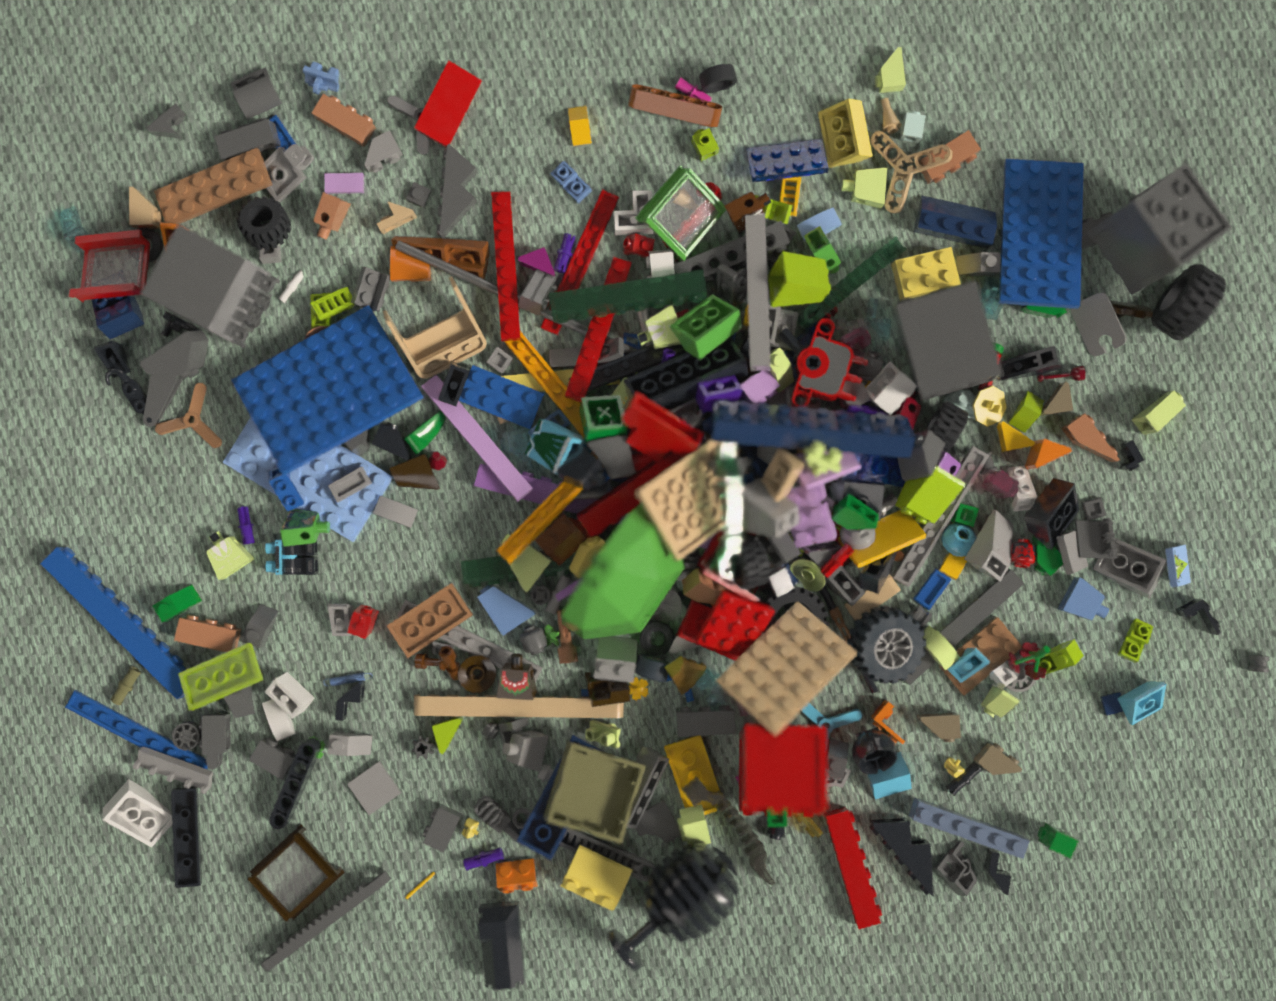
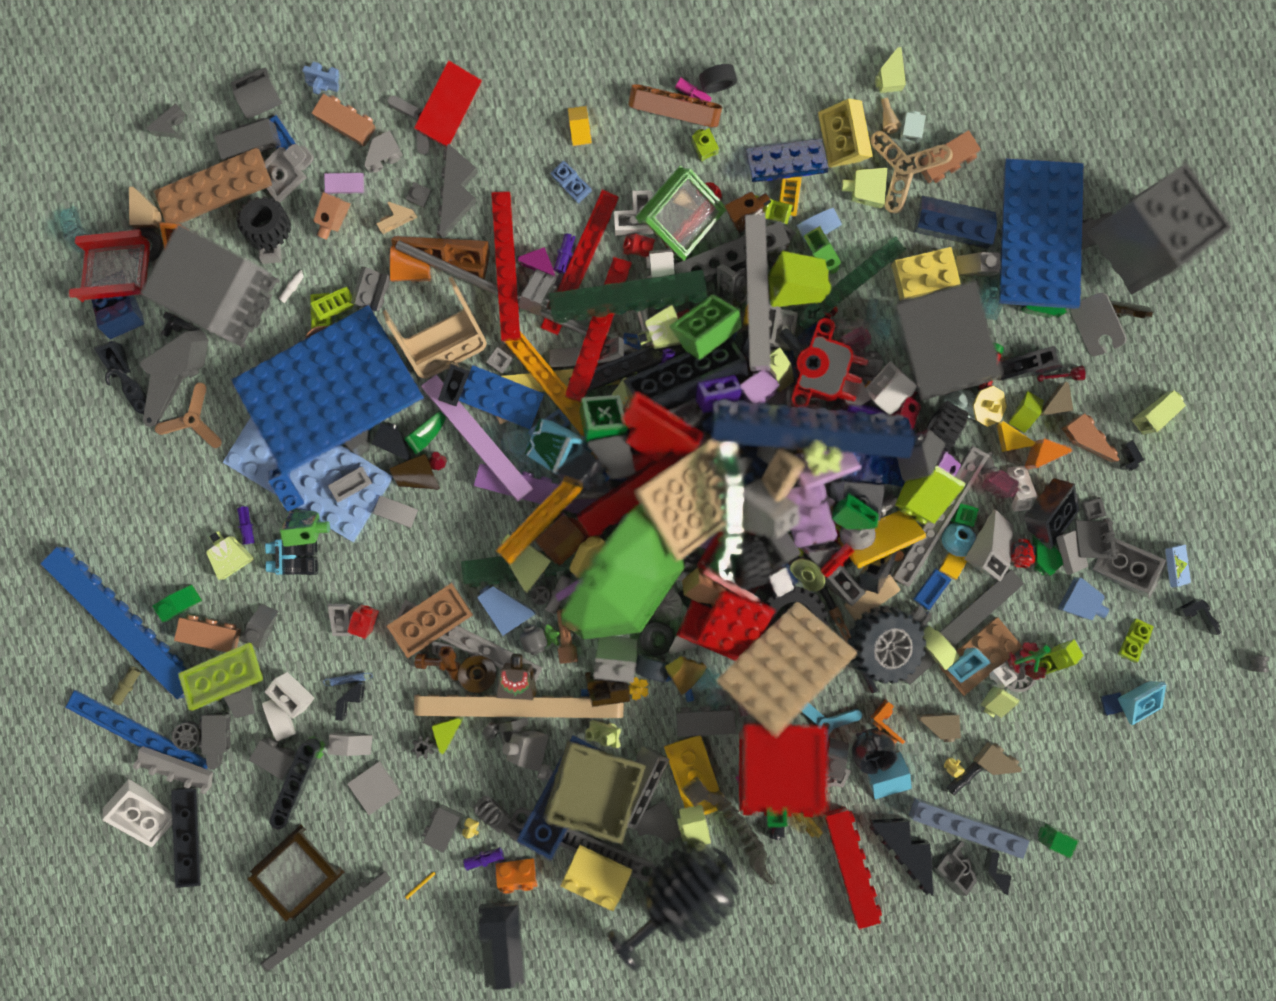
black tyre [1151,264,1227,340] -> none

